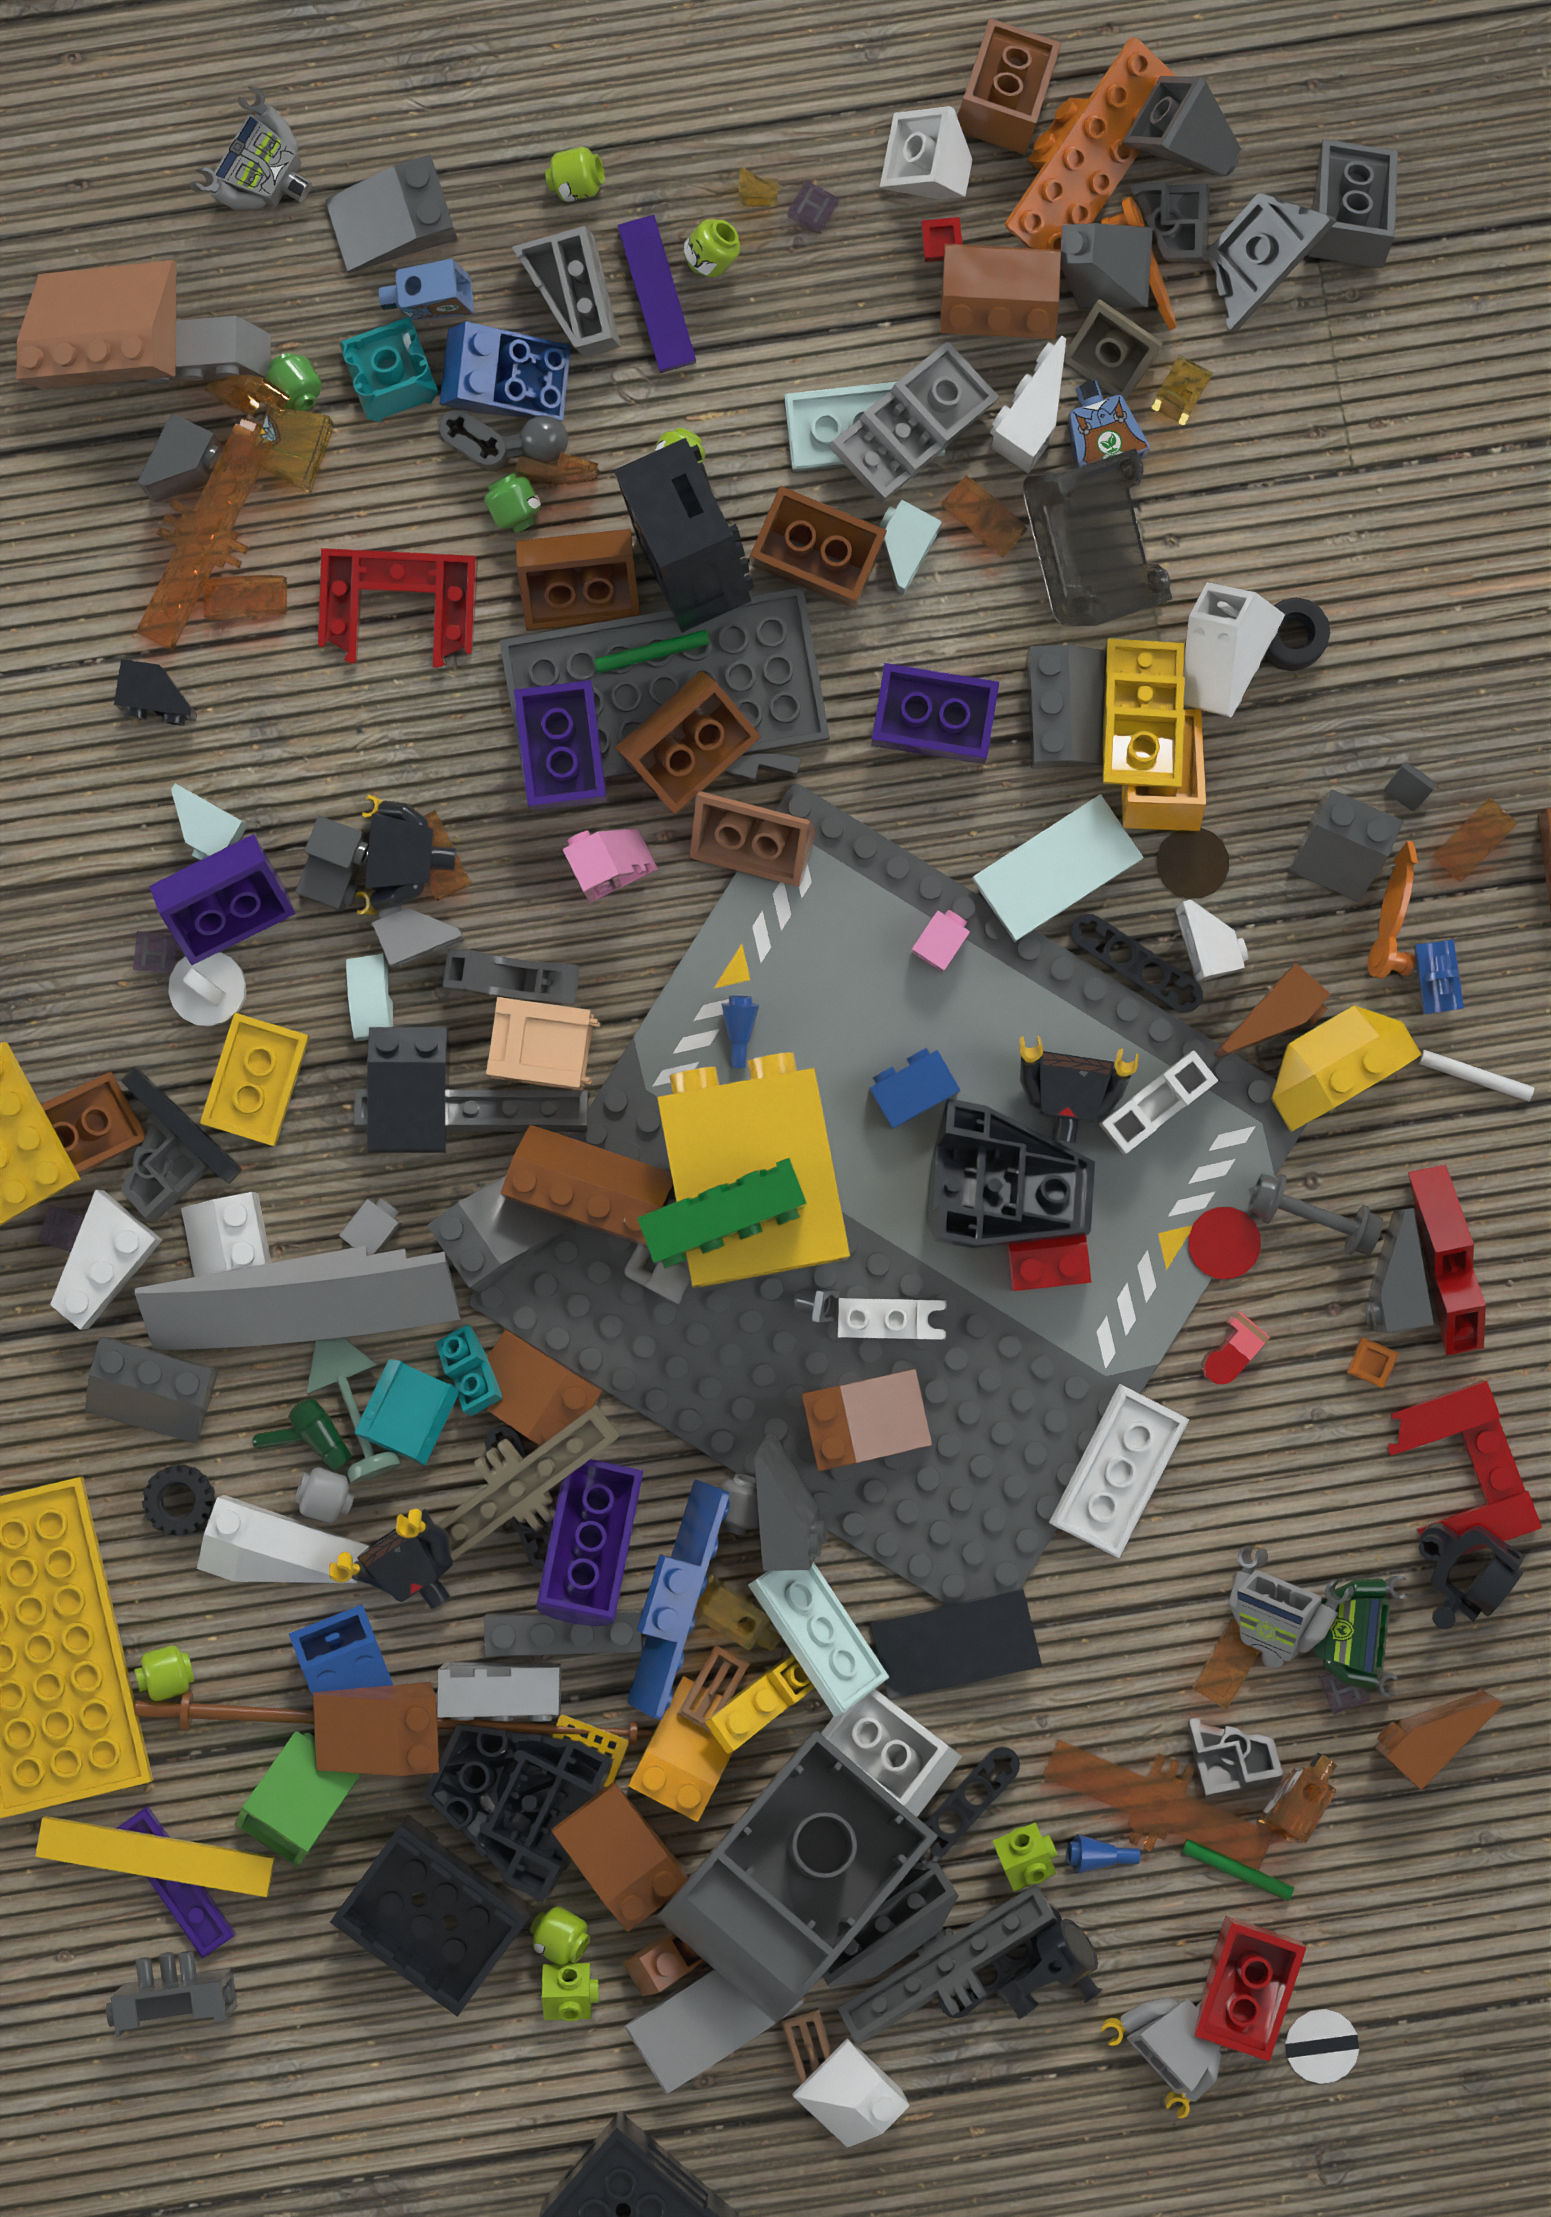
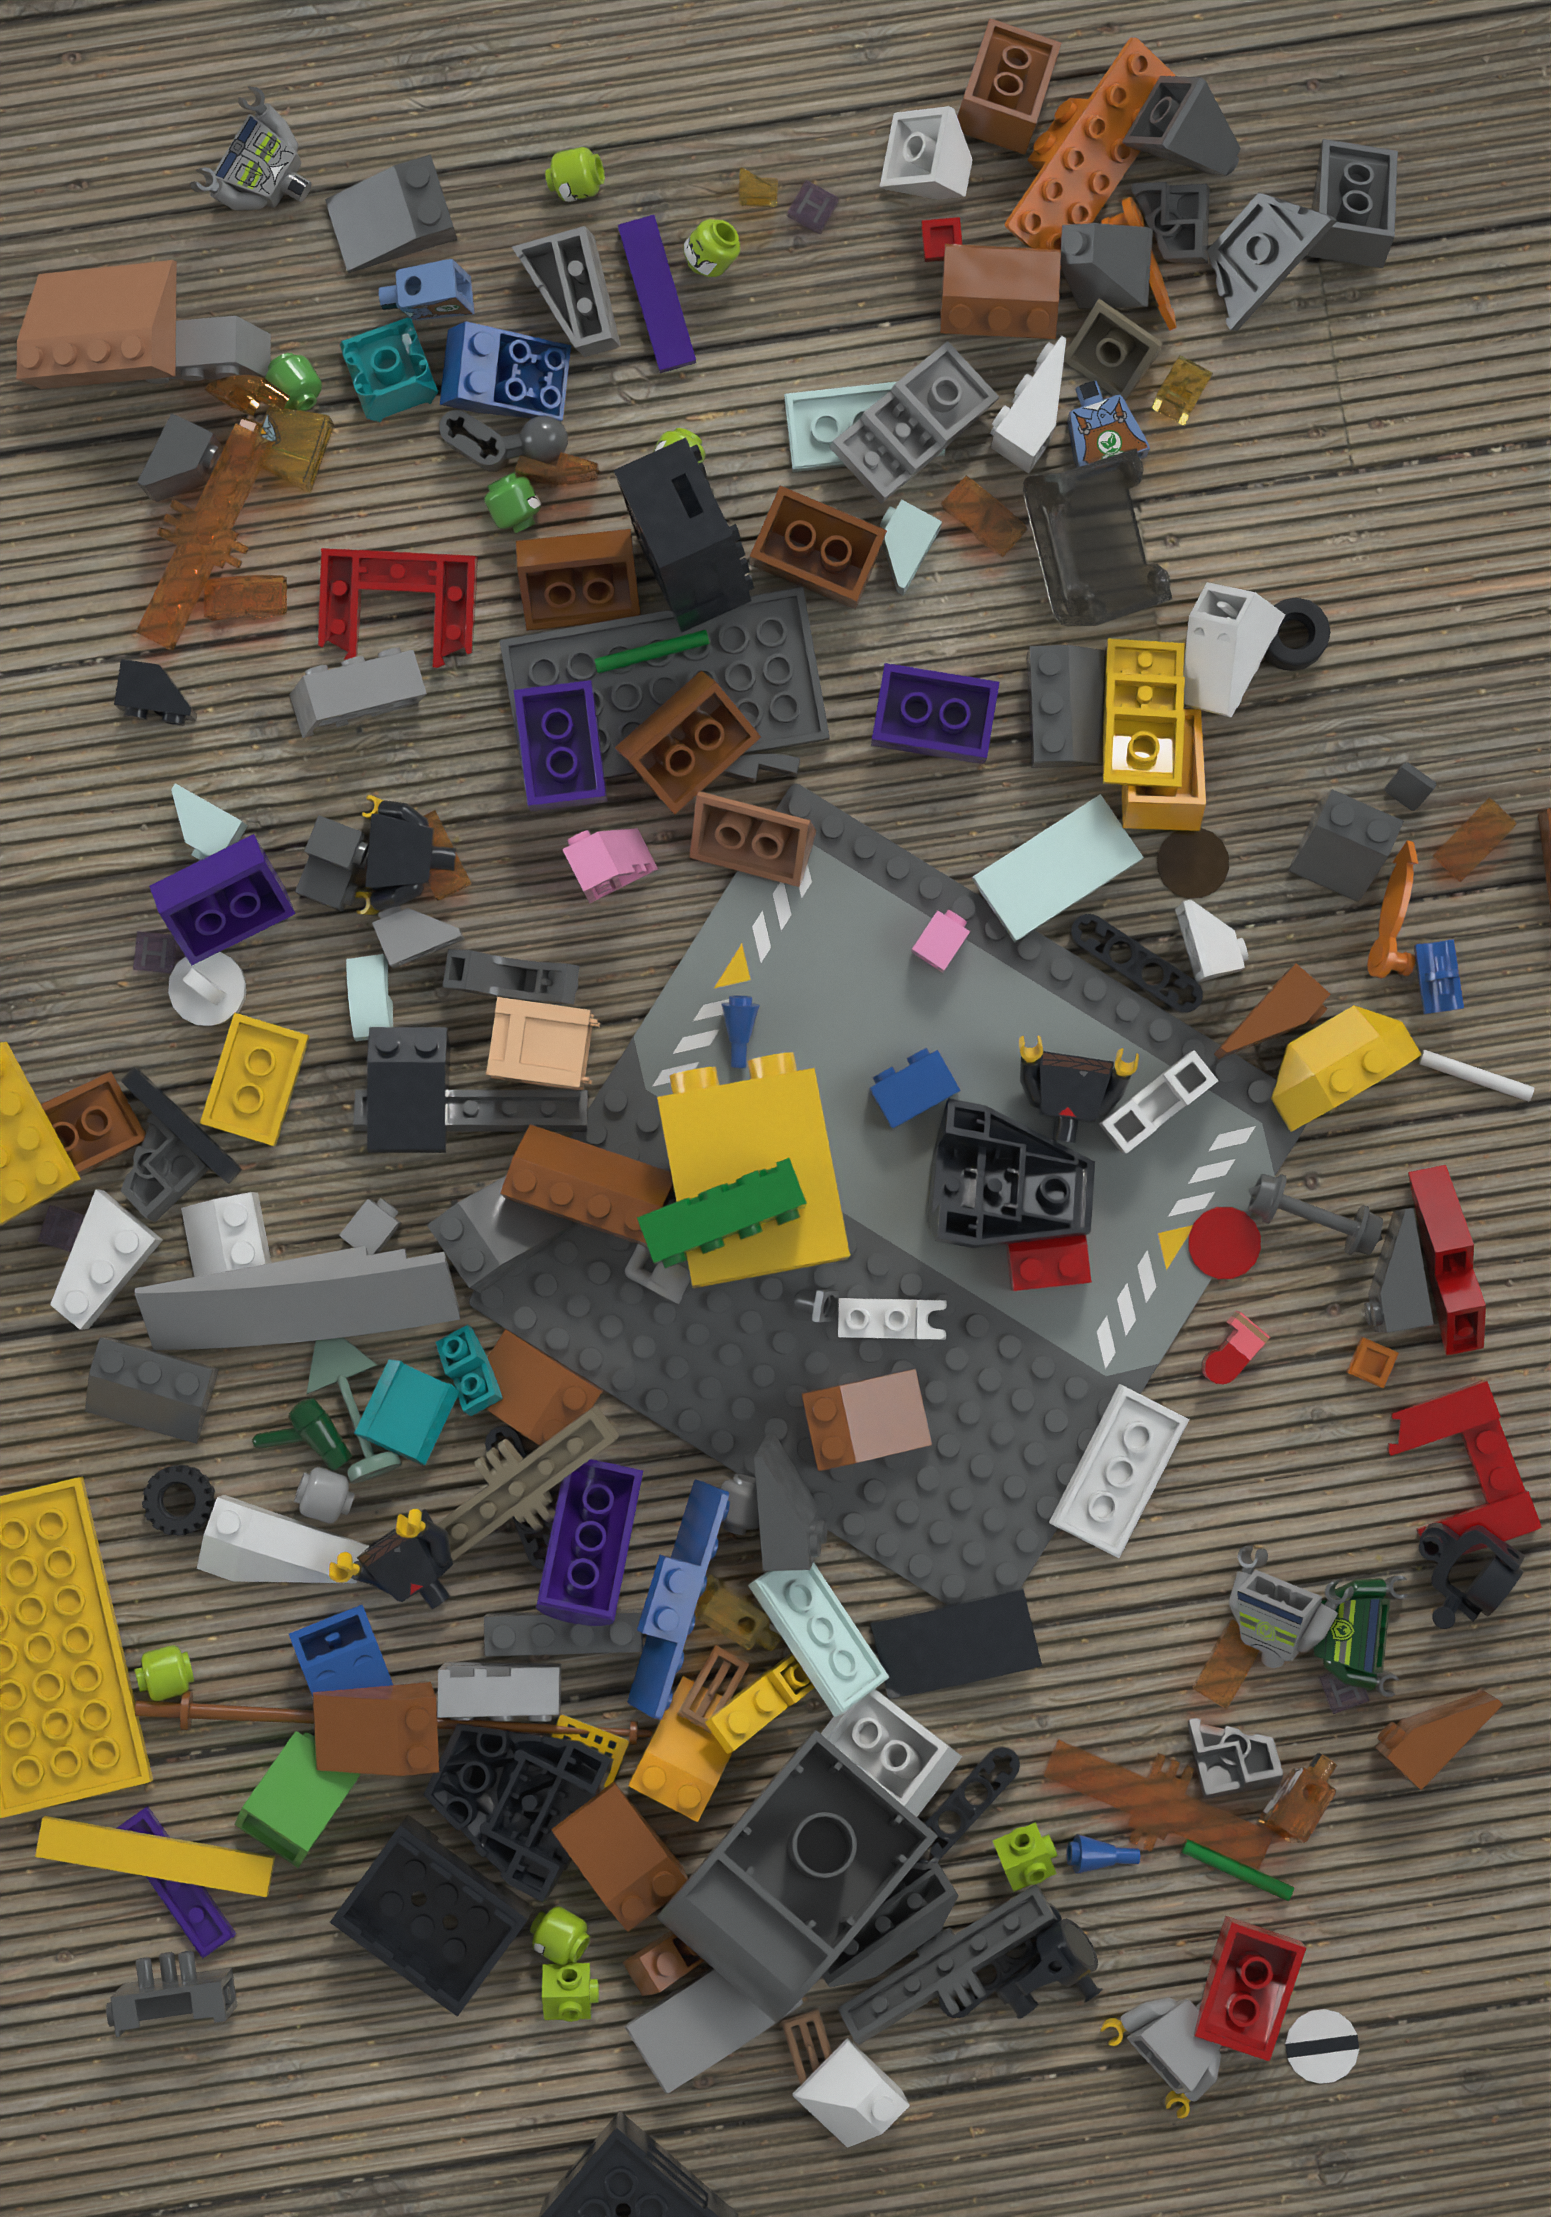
none -> light grey wedge [289,647,427,738]

